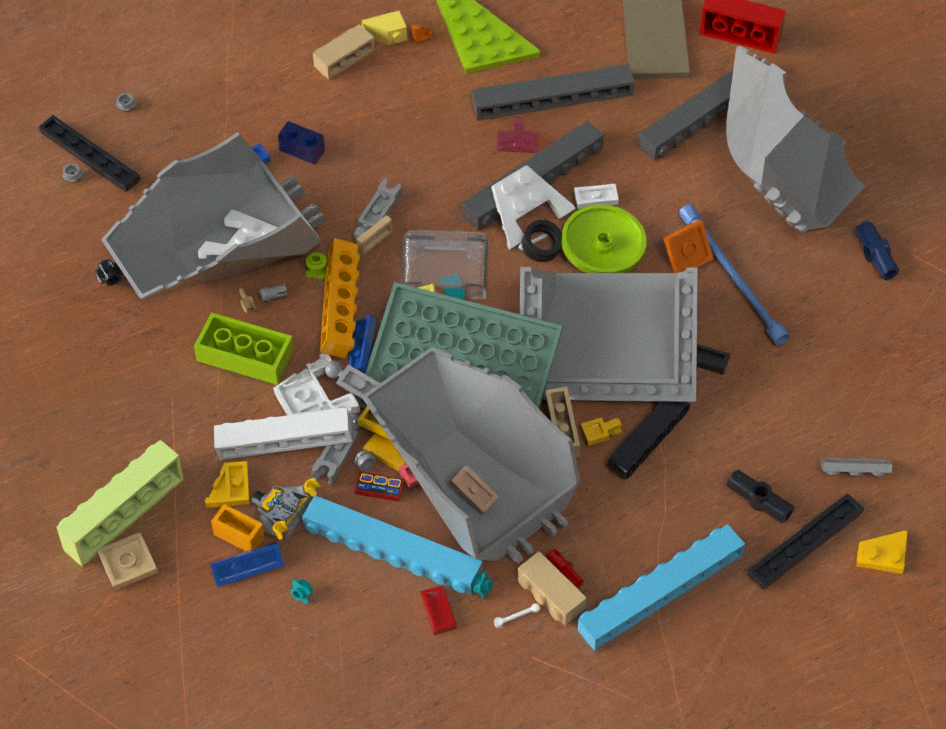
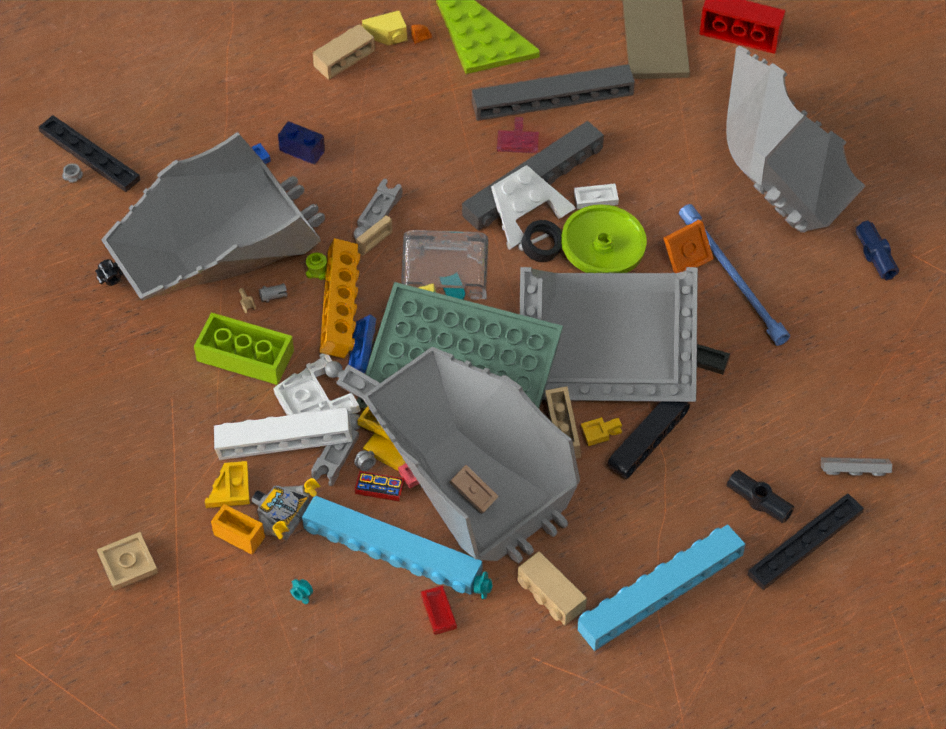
yellowish green brick [56,440,184,566] -> none
light grey plate [116,93,136,112] -> none
white wing [198,209,278,259] -> none
blue plate [210,542,284,587] -> none
white hinge [494,603,540,628] -> none
red axle [546,549,584,589] -> none
dark grey brick [638,54,770,161] -> none
yellow wing [856,531,907,574] -> none

